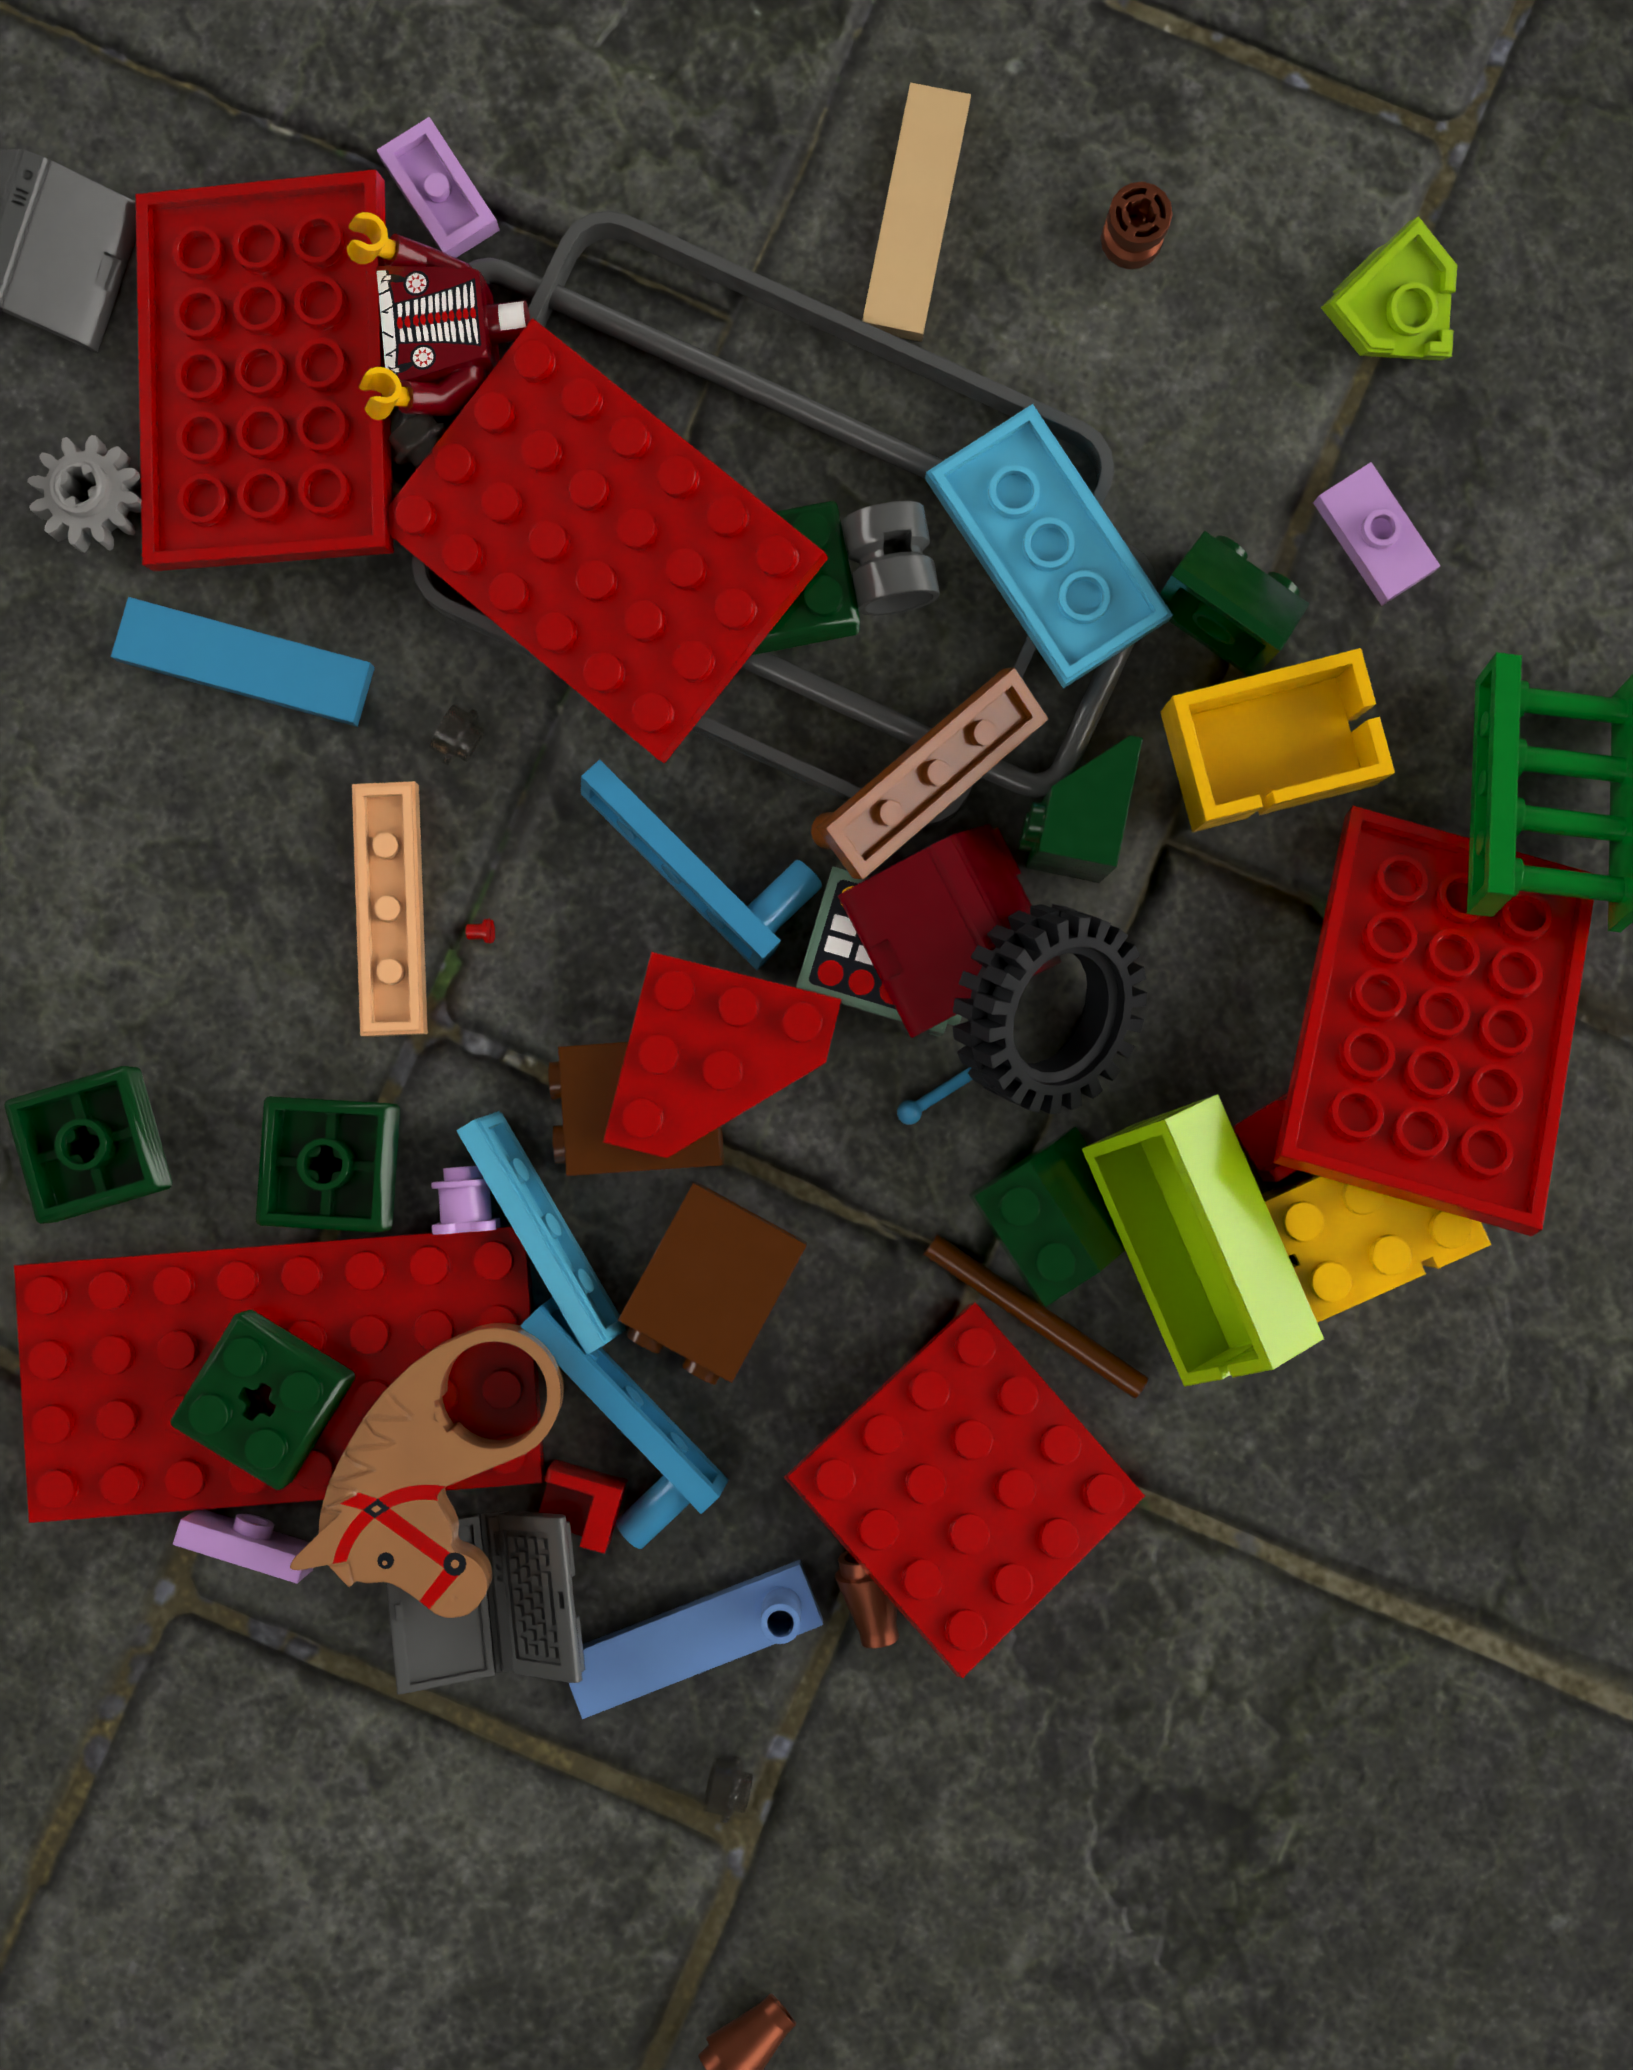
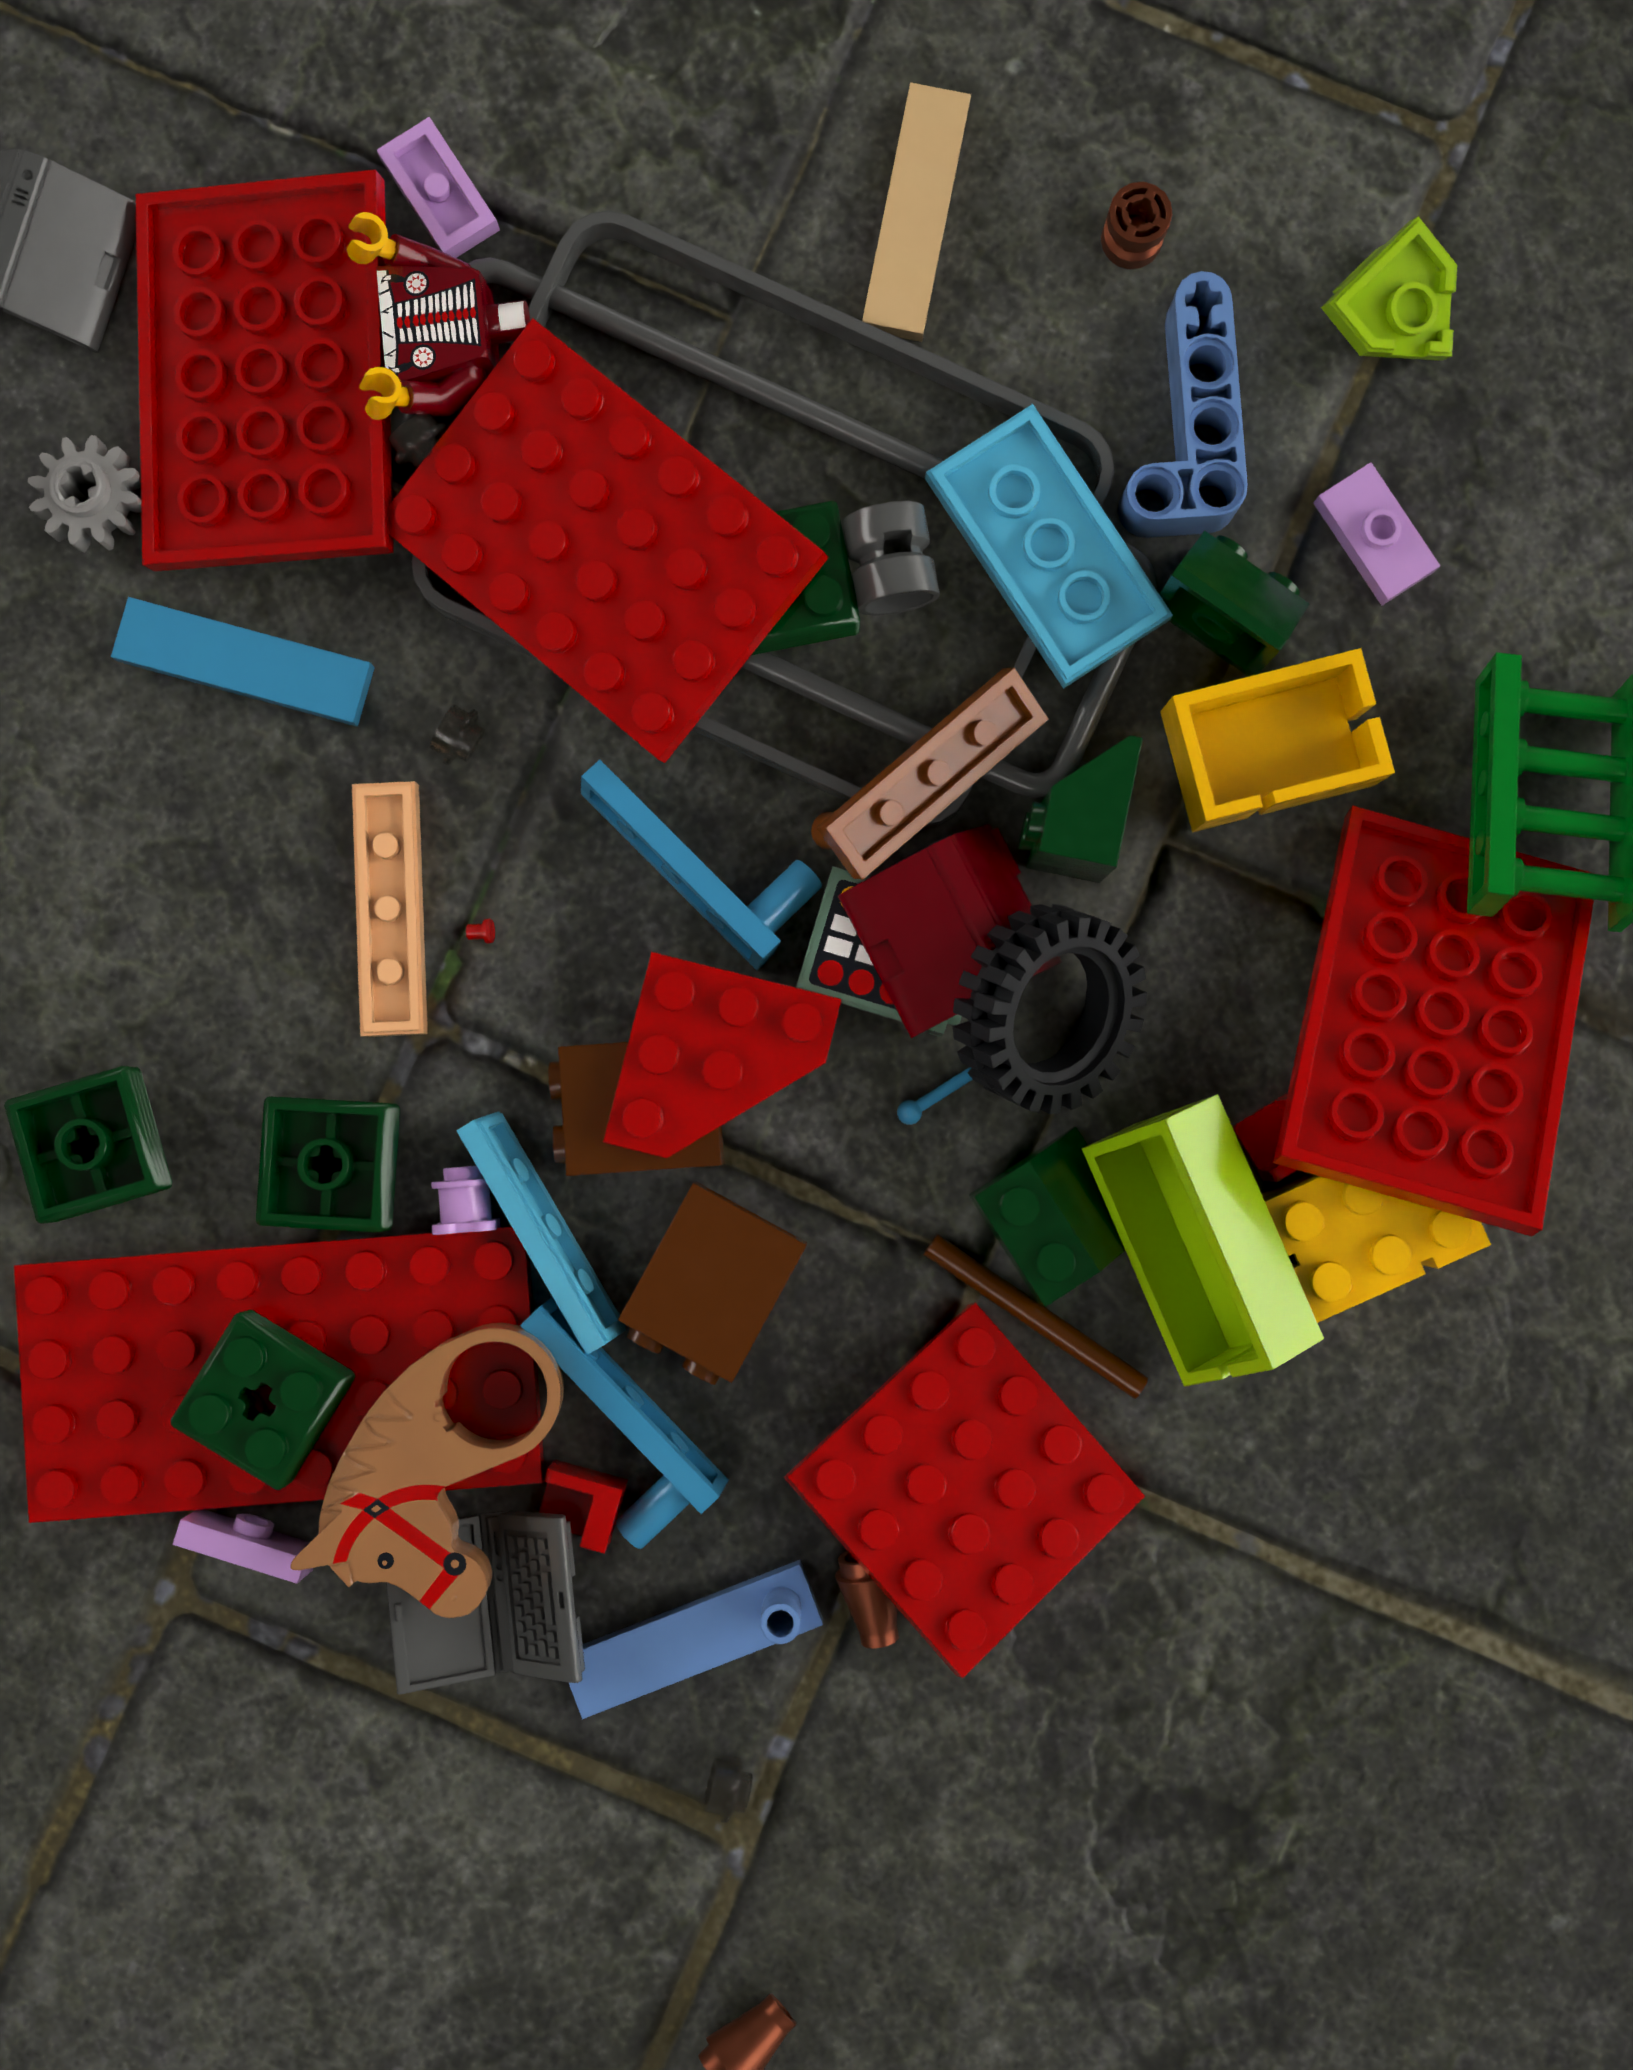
none -> medium blue beam [1118,271,1248,538]

